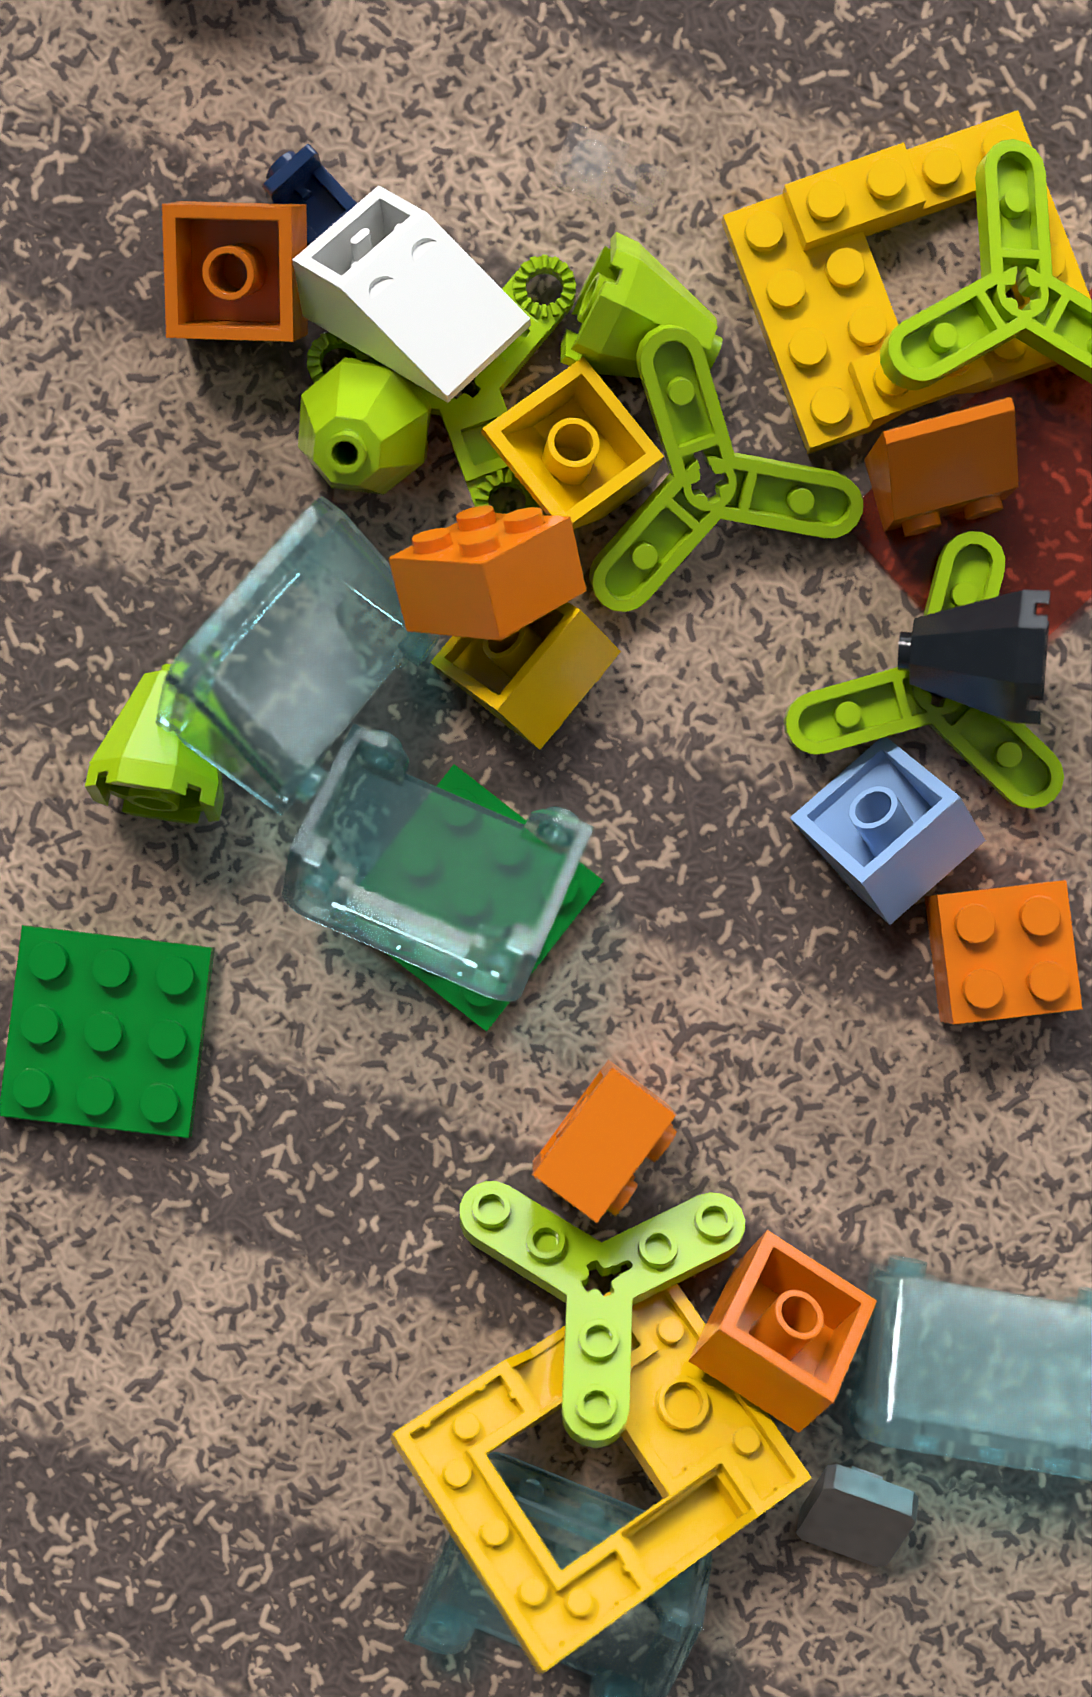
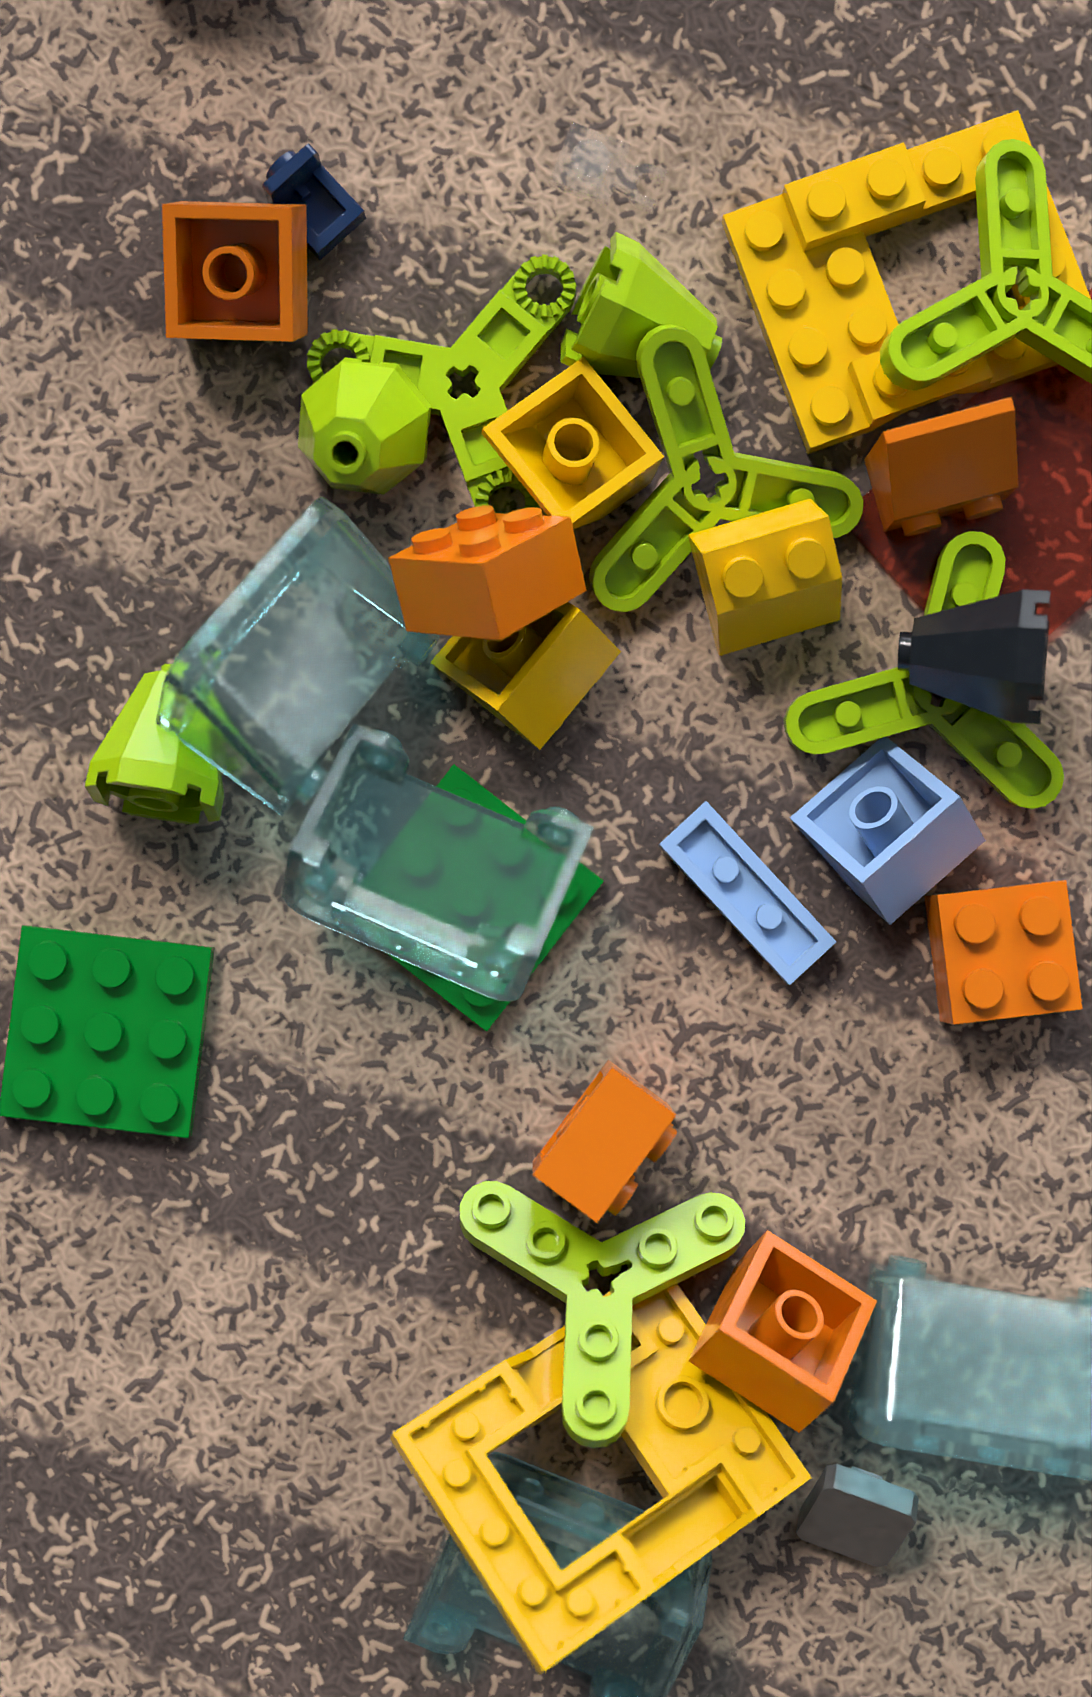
white slope [292,185,531,403] -> none
none -> light blue plate [658,801,836,985]
none -> yellow slope [688,498,842,656]

